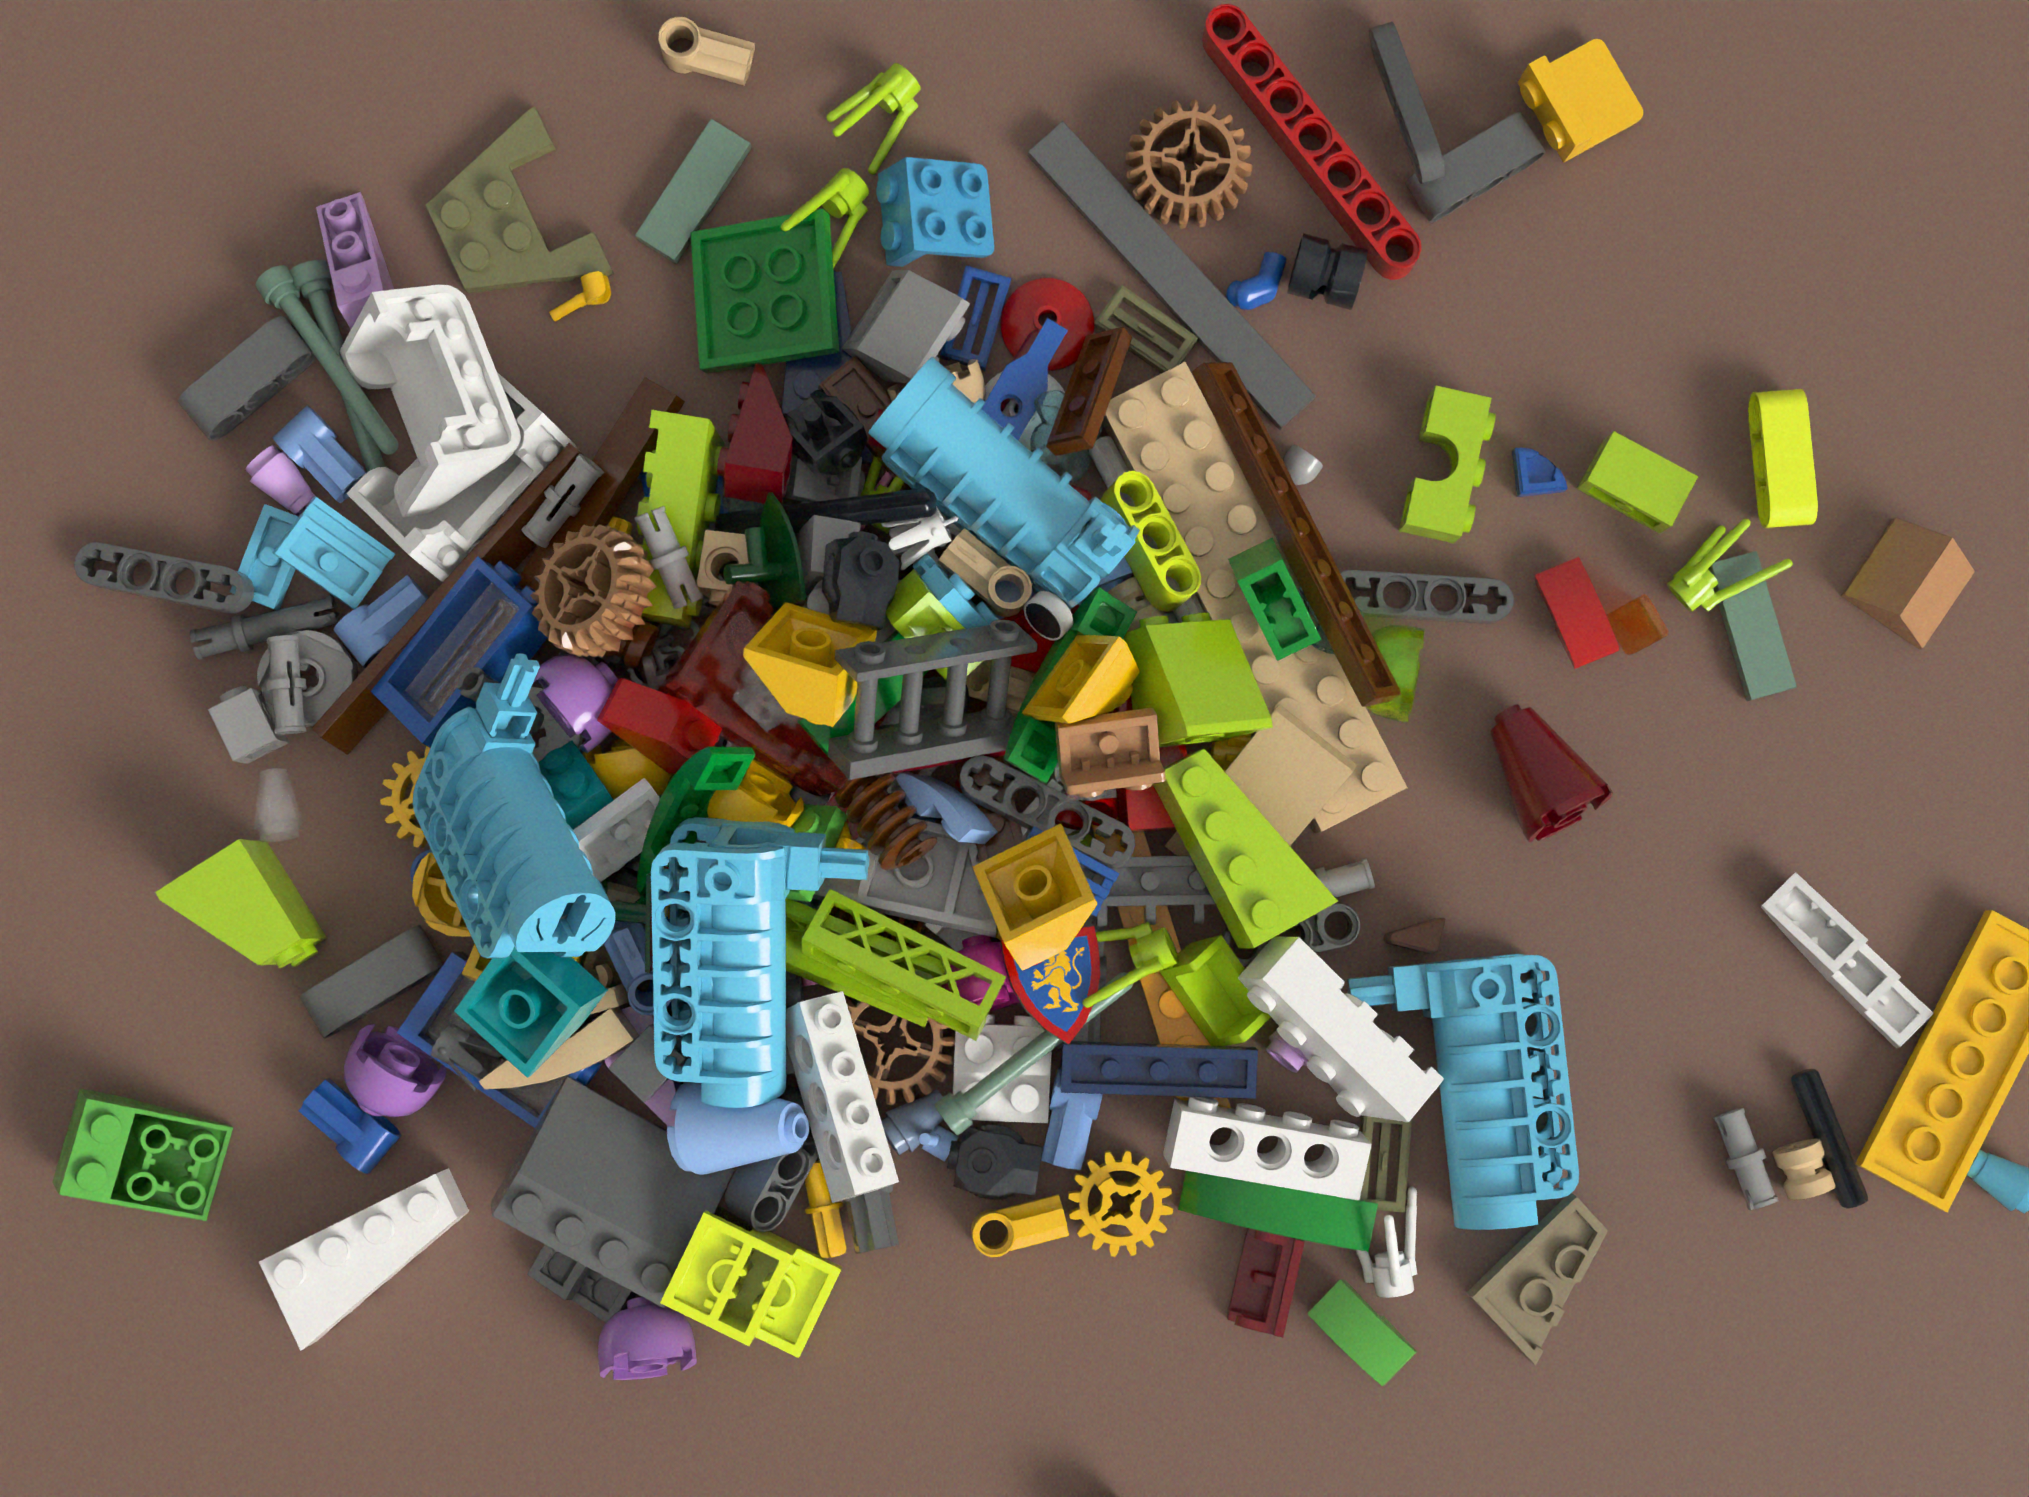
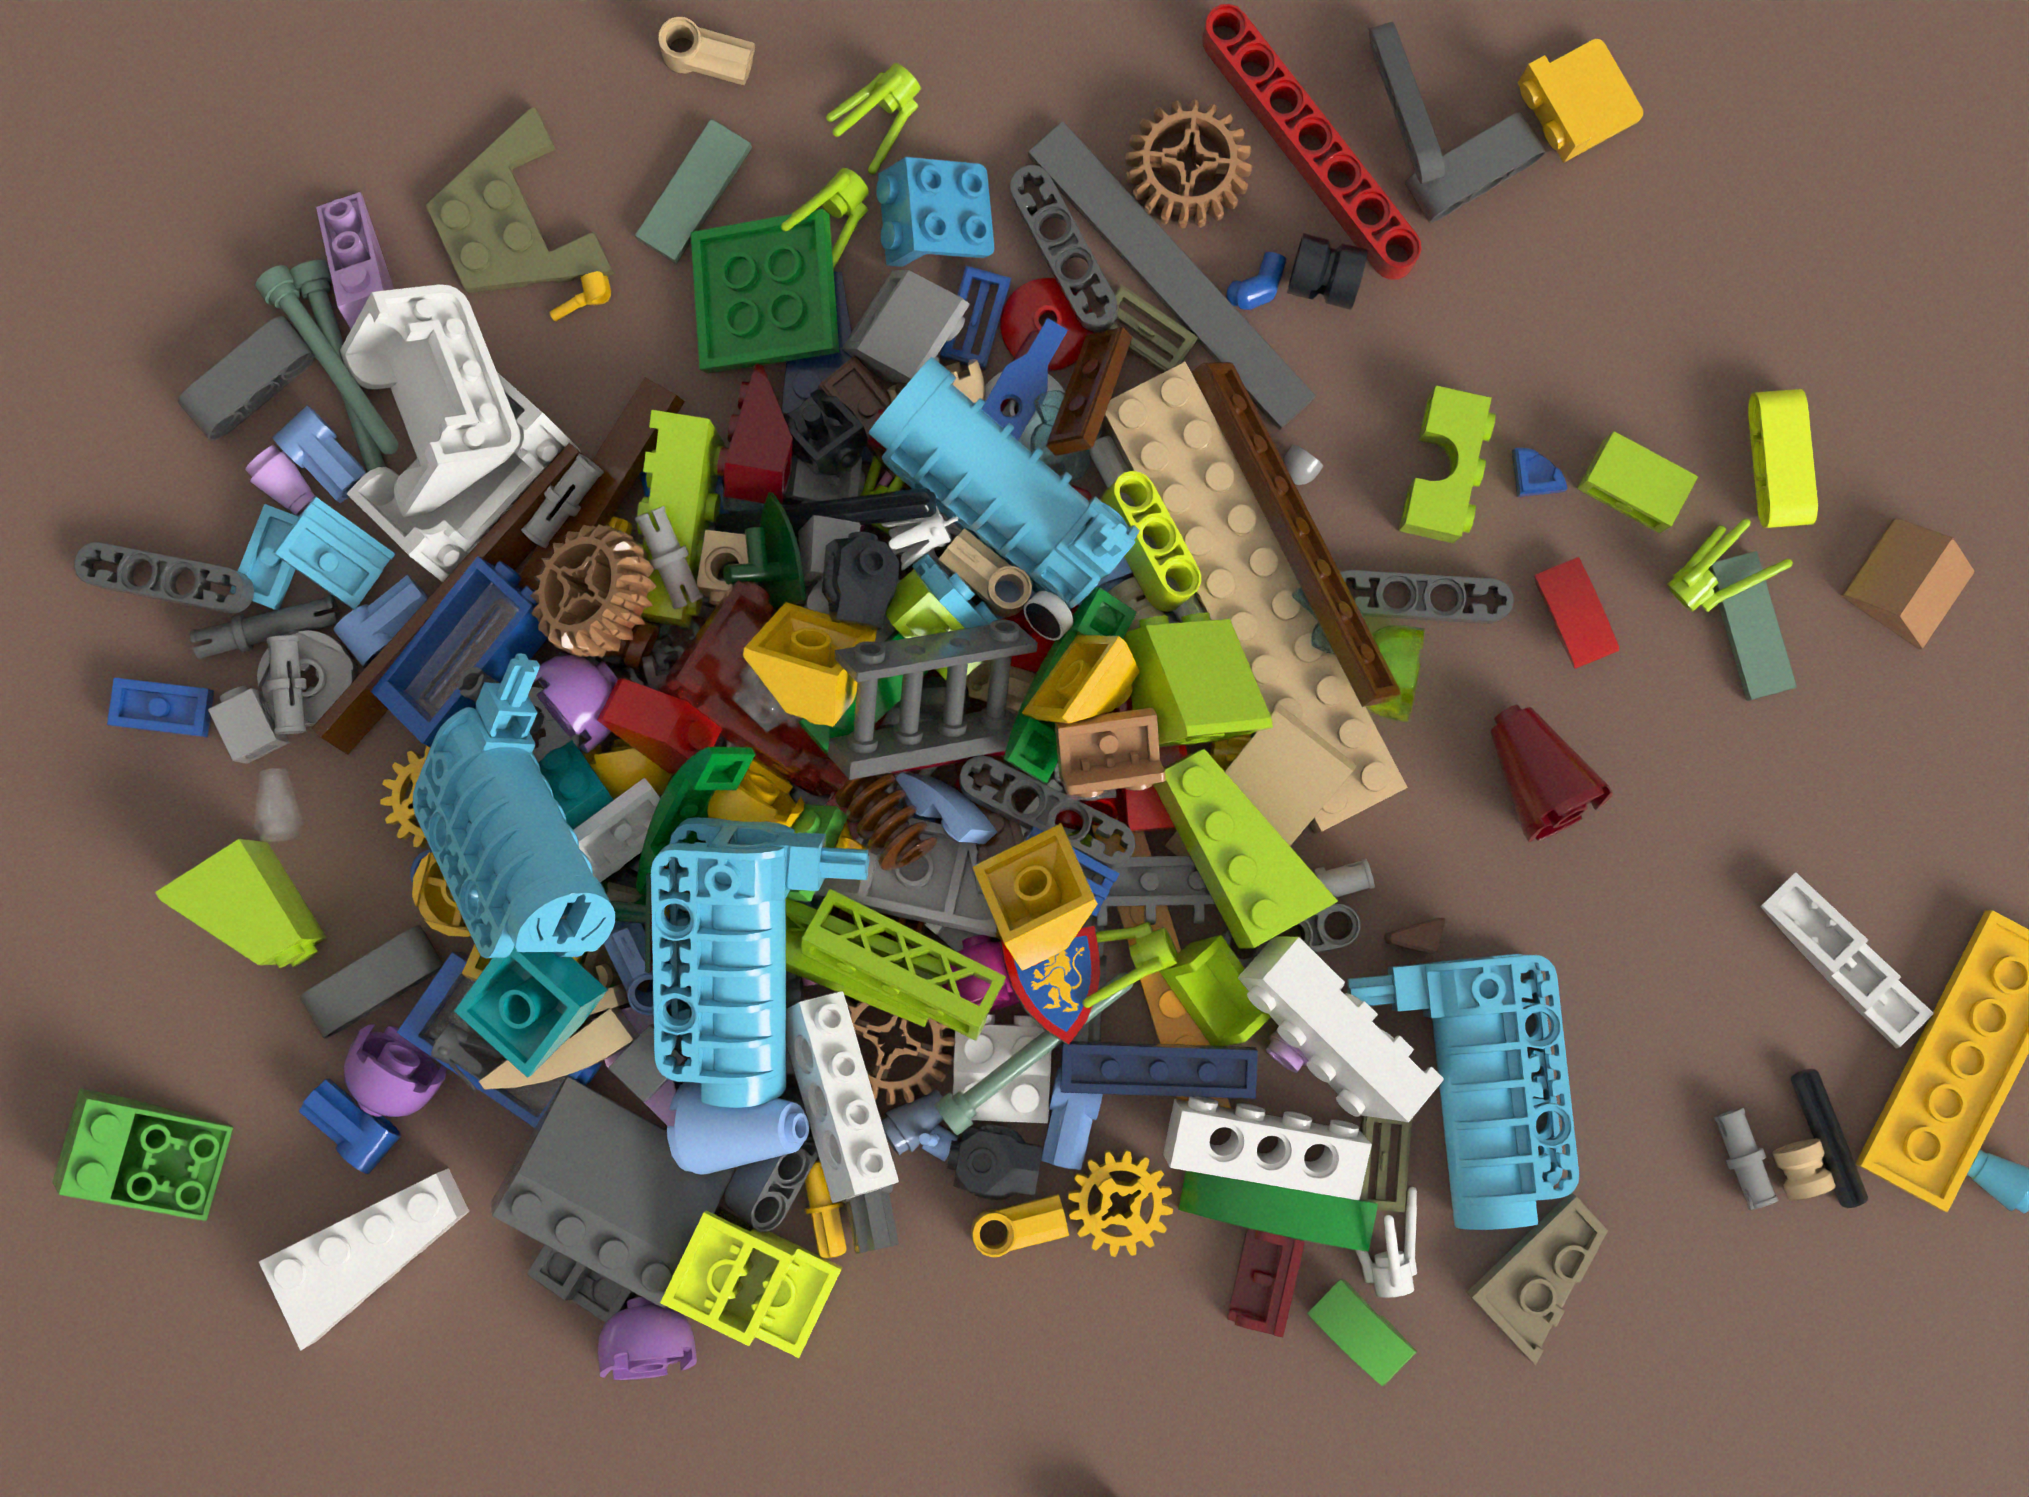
green arch [1228,537,1322,661] -> none
clear orange slope [1606,593,1669,655] -> none
none -> blue plate [107,678,214,737]
none -> dark grey beam [1010,165,1118,332]

